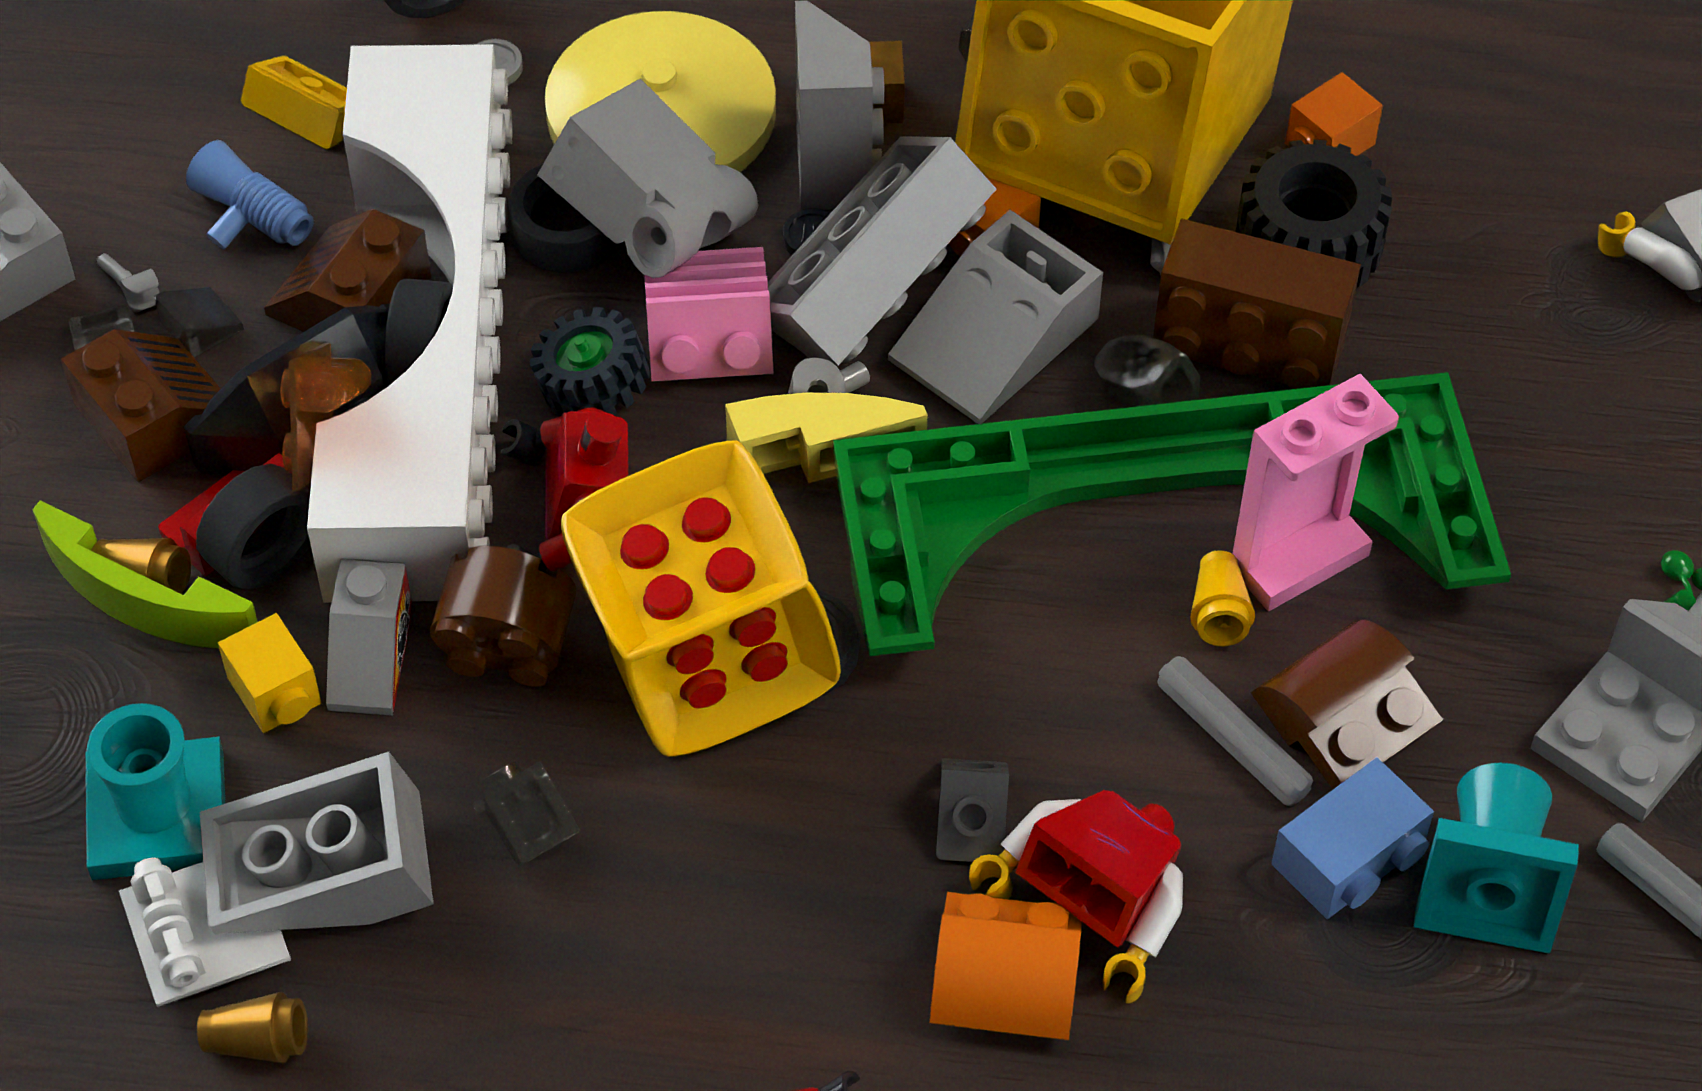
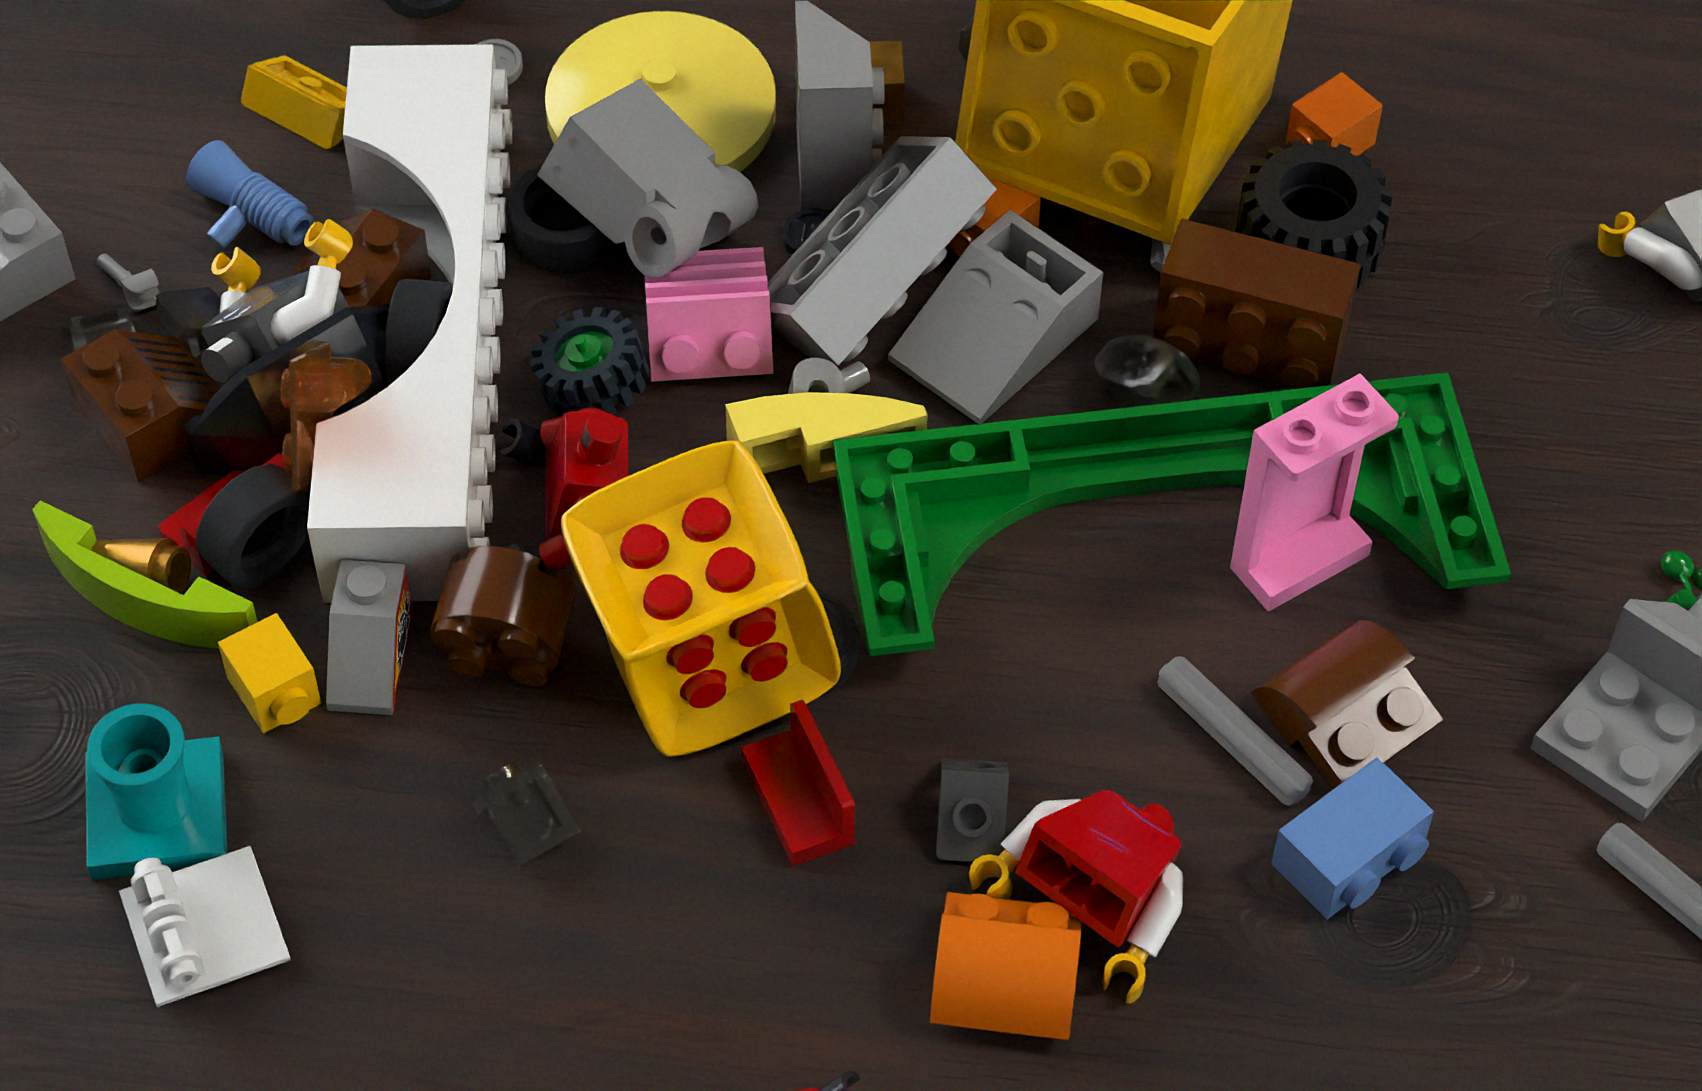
pearl gold cone [197,992,308,1063] -> none
light grey slope [200,752,434,934] -> none
yellow cone [1190,550,1255,646] -> none
teal plant [1414,763,1579,954] -> none
none -> torso [201,219,353,382]
none -> red panel [741,699,855,867]

